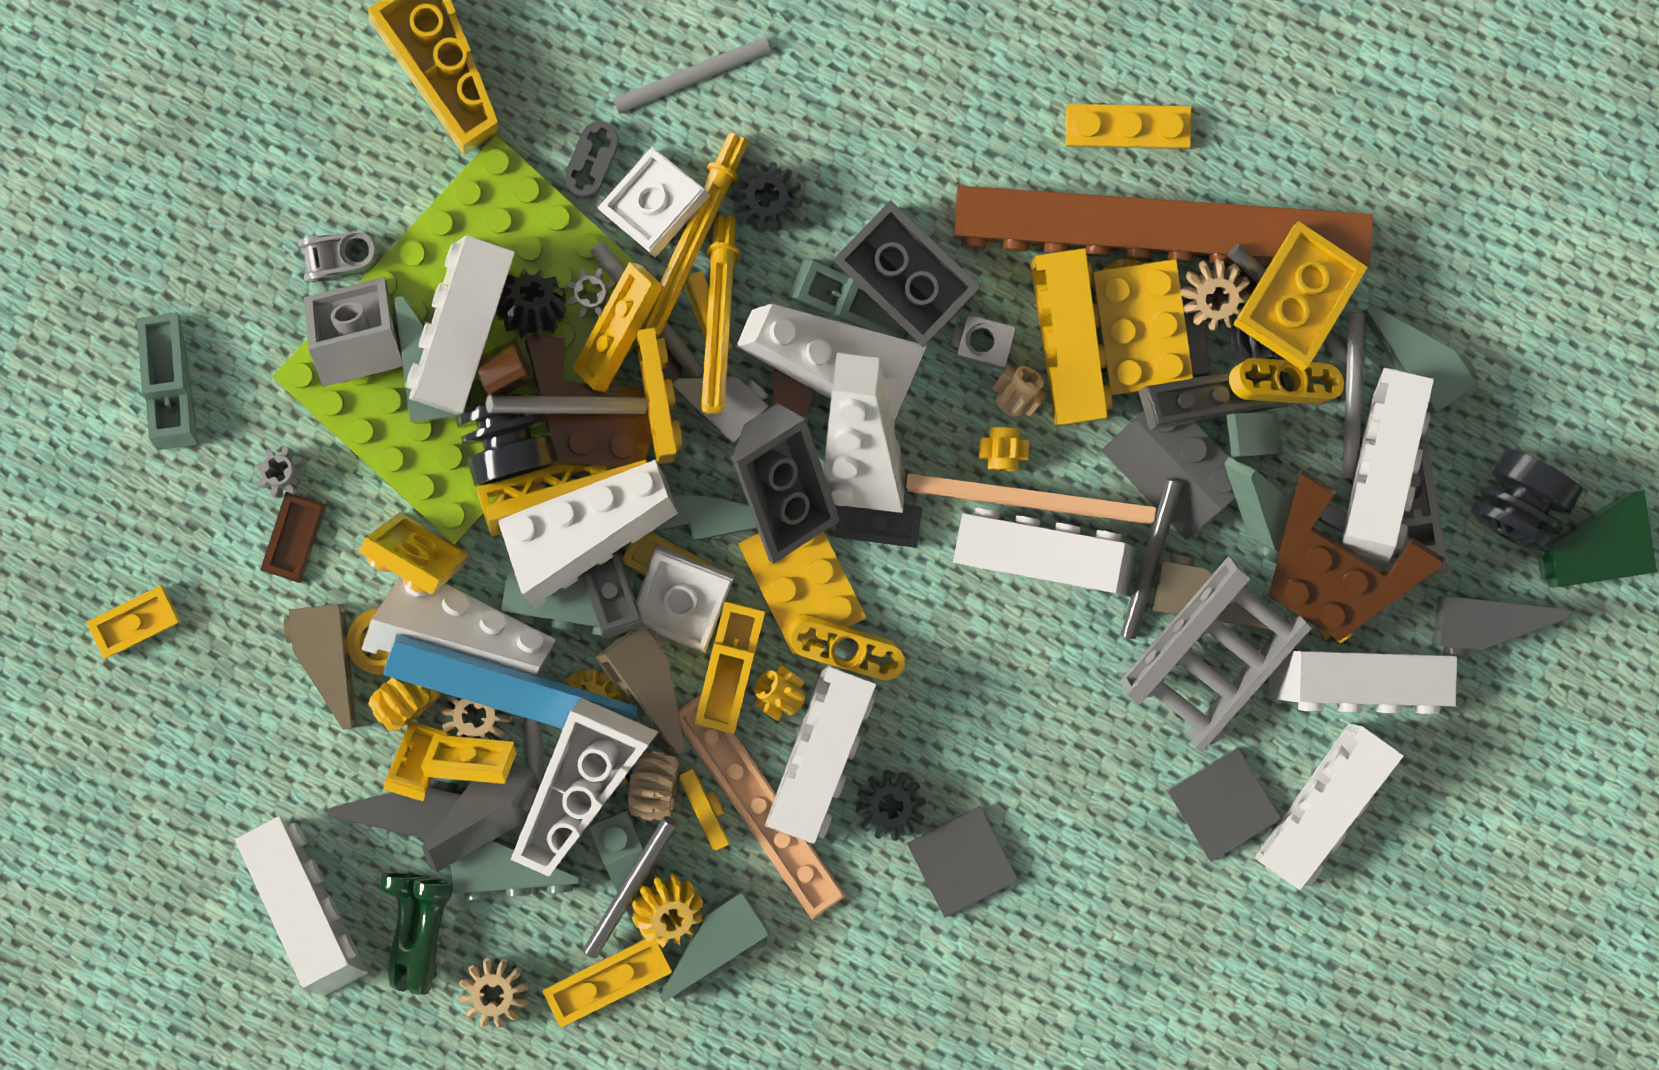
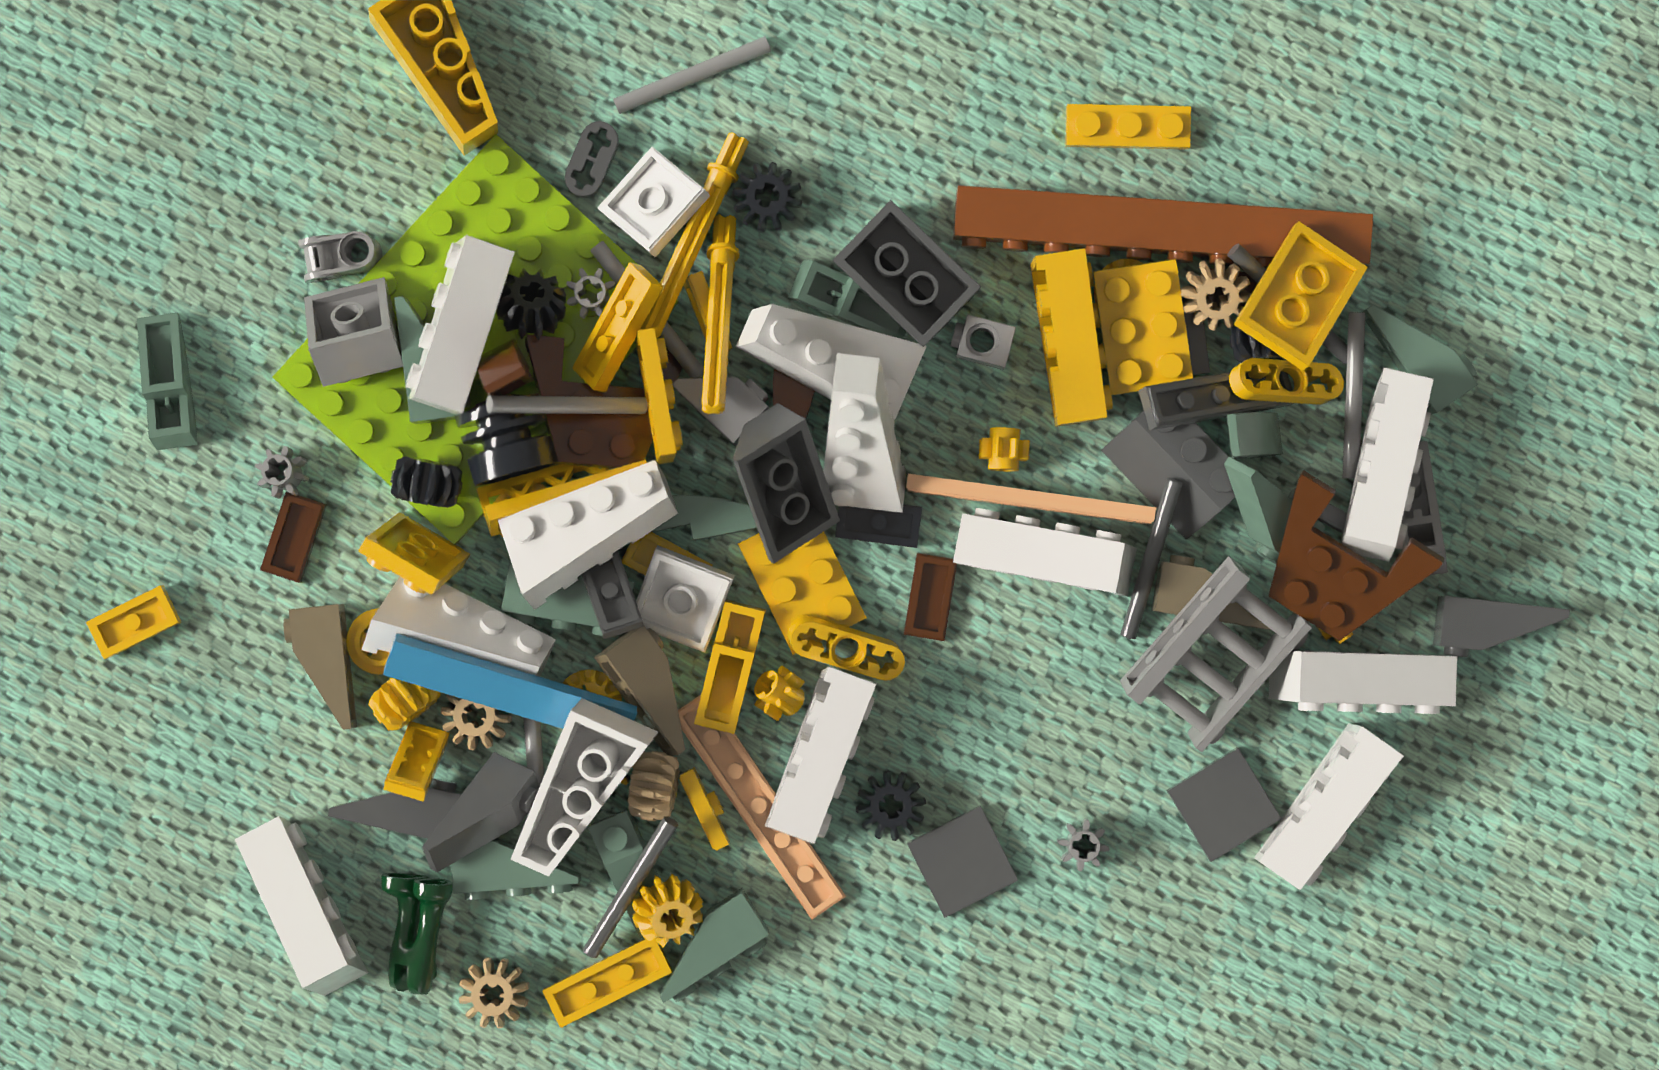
yellow plate [422,735,516,784] -> none
tan gear [992,366,1047,417] -> none
black wheel [1471,448,1583,553] -> none
dark green slope [1538,490,1657,587] -> none
none -> black gear [390,456,463,508]
none -> reddish brown tile [903,553,957,641]
none -> light grey gear [1057,818,1110,871]

